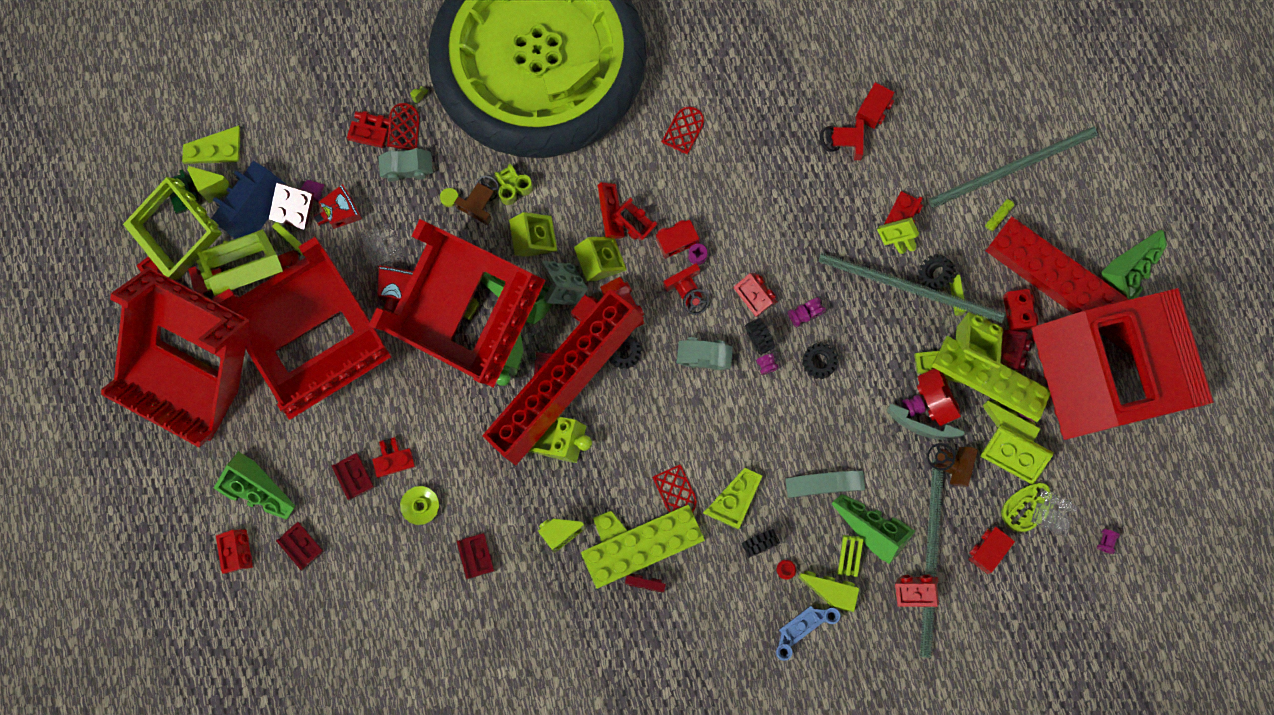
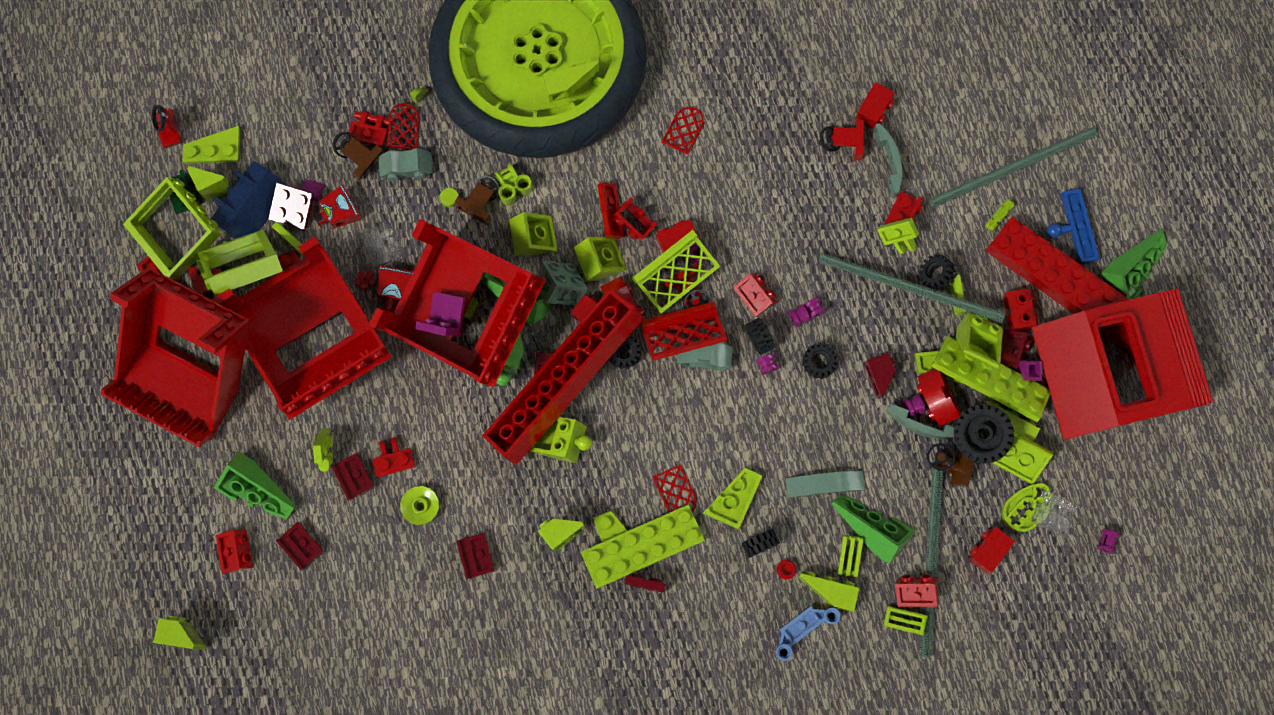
none -> red piece [152,105,182,149]
none -> lime slope [153,615,206,650]
none -> lime hinge [313,428,333,472]
none -> reddish brown piece [333,131,383,180]
none -> red plant [354,270,376,290]
none -> magenta bracket [415,292,466,336]
none -> lime fence [632,230,720,314]
none -> red fence [641,301,727,361]
none -> dark red slope [864,353,896,399]
none -> sand green slope [873,123,902,198]
none -> lime tile [884,606,928,636]
none -> black wheel [953,404,1014,464]
none -> magenta slope [1018,361,1043,381]
none -> blue plate [1046,189,1100,264]

